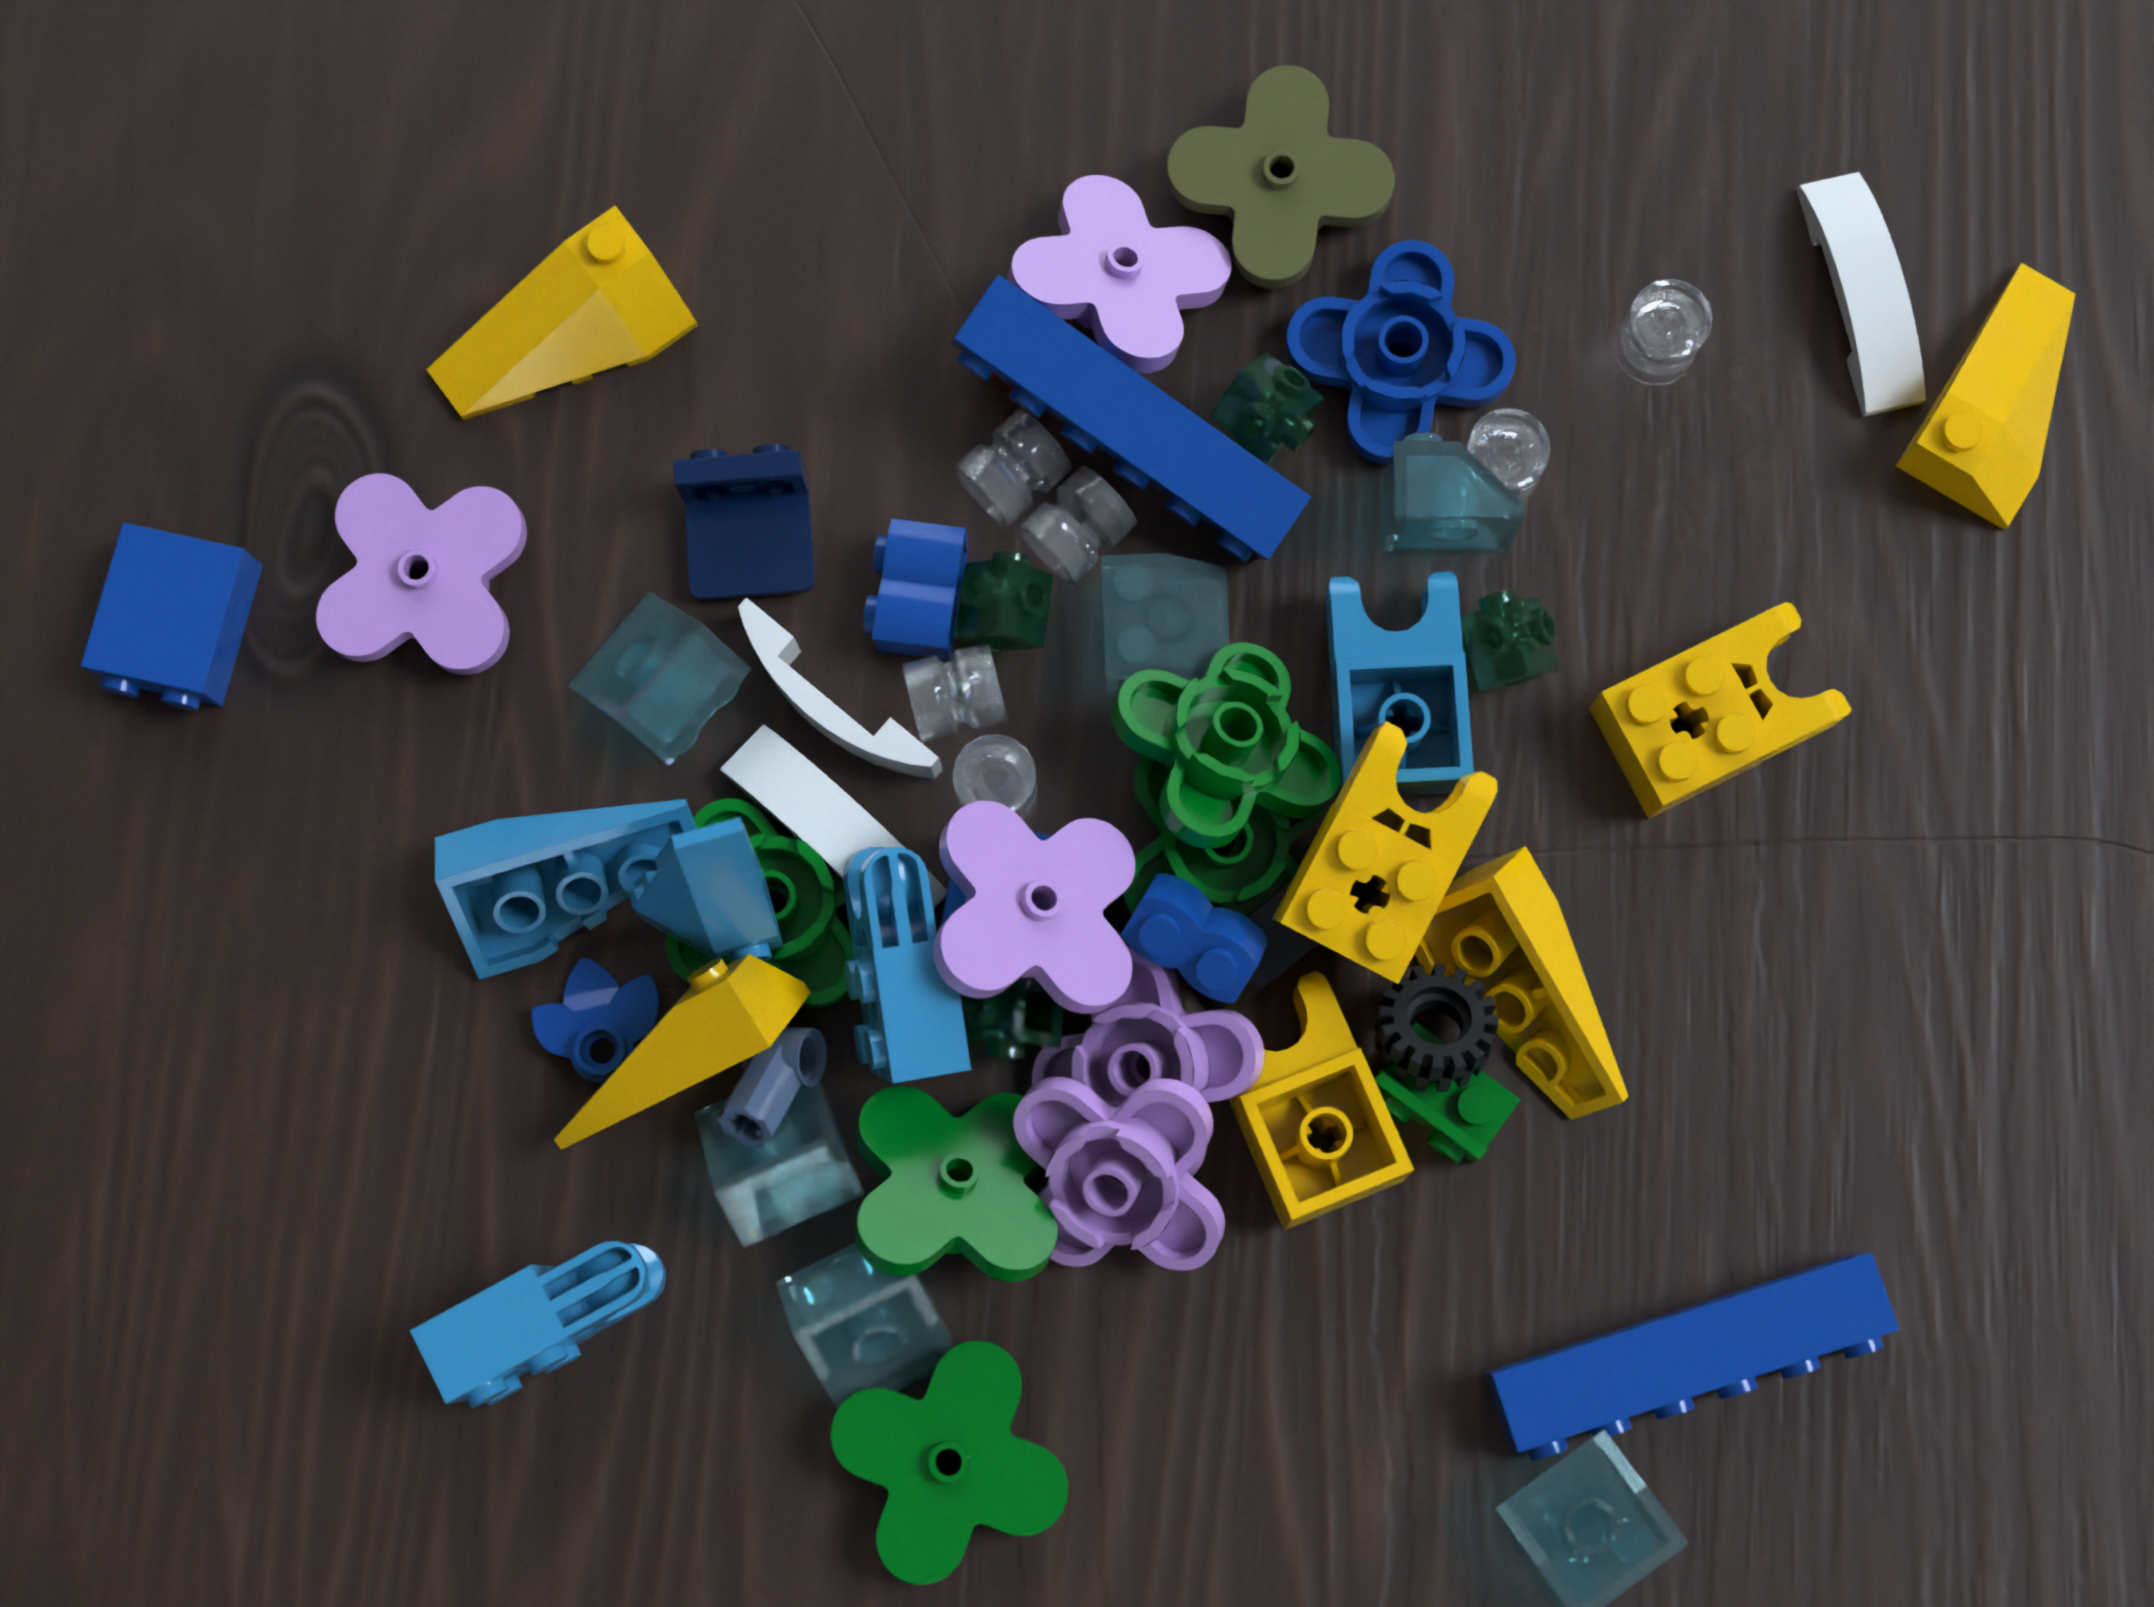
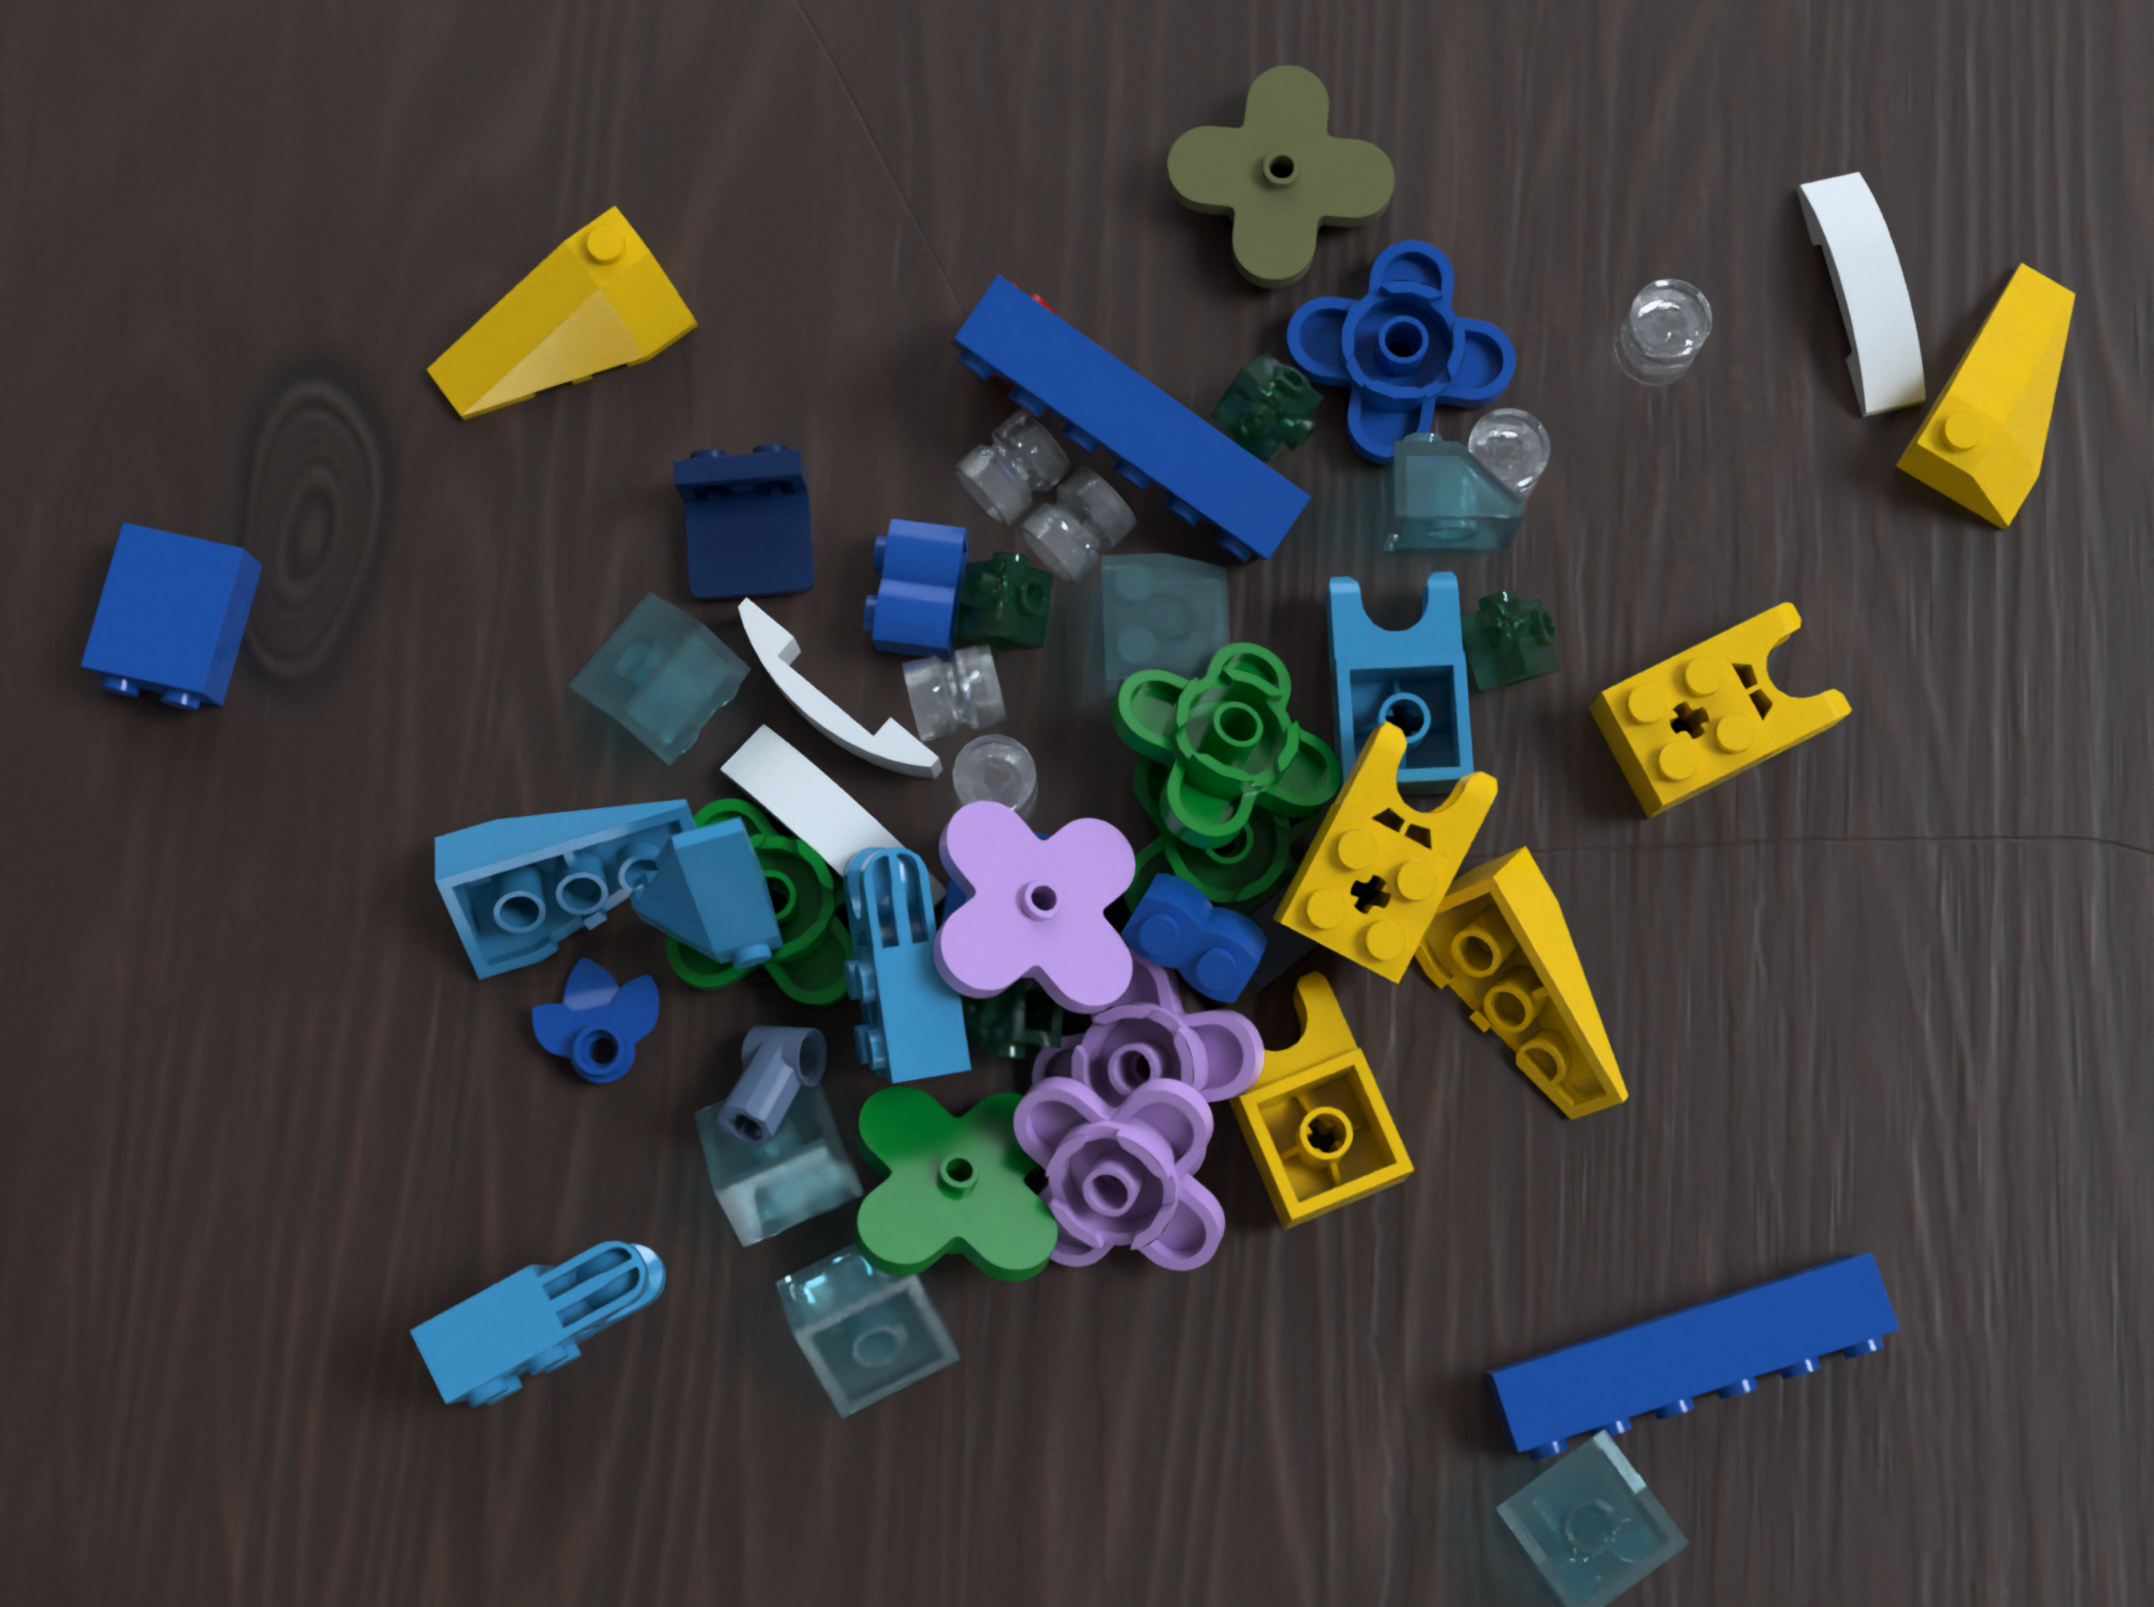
lavender plant [316,473,527,675] -> none
yellow wedge [554,954,811,1150] -> none
green plant [831,1340,1069,1585] -> none
lavender plant [1007,175,1232,373] -> none
black tyre [1374,963,1498,1093] -> none
green bracket [1374,1021,1521,1165] -> none

